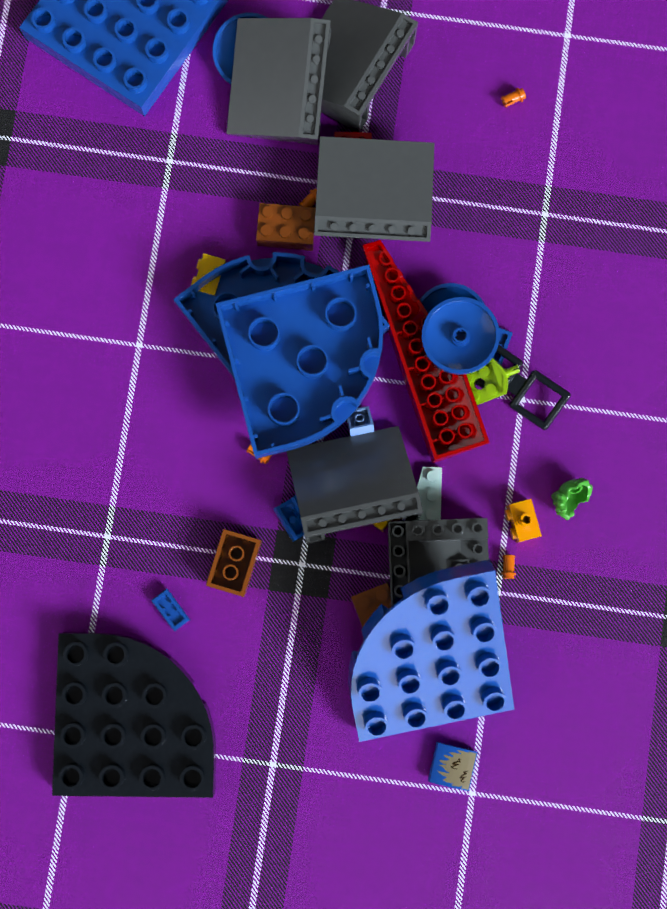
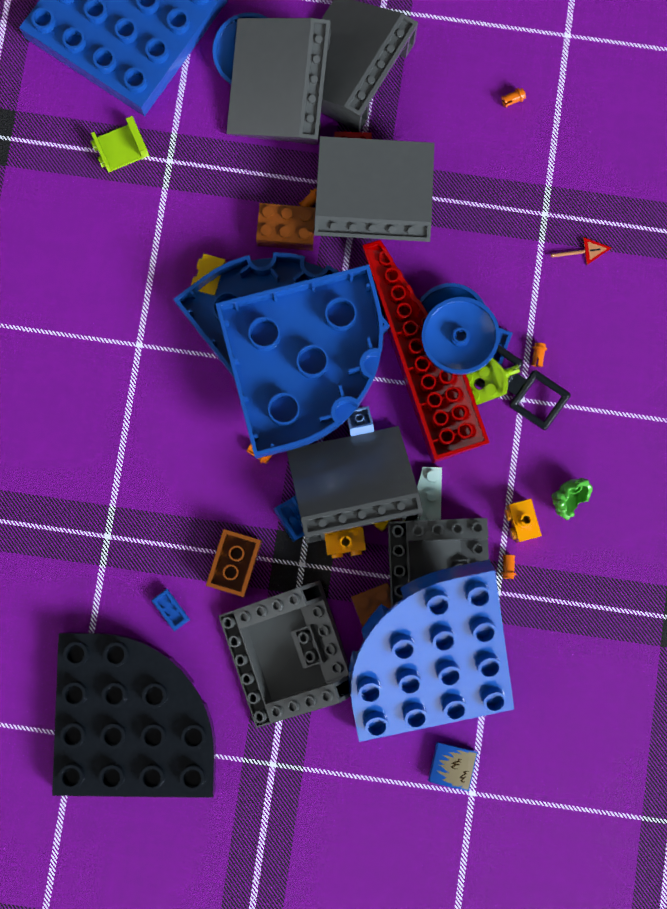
none -> lime panel [91,116,149,173]
none -> dark grey slope [219,580,350,728]
none -> light orange brick [325,527,366,559]
none -> orange pin [531,343,547,367]
none -> piece [550,237,612,265]

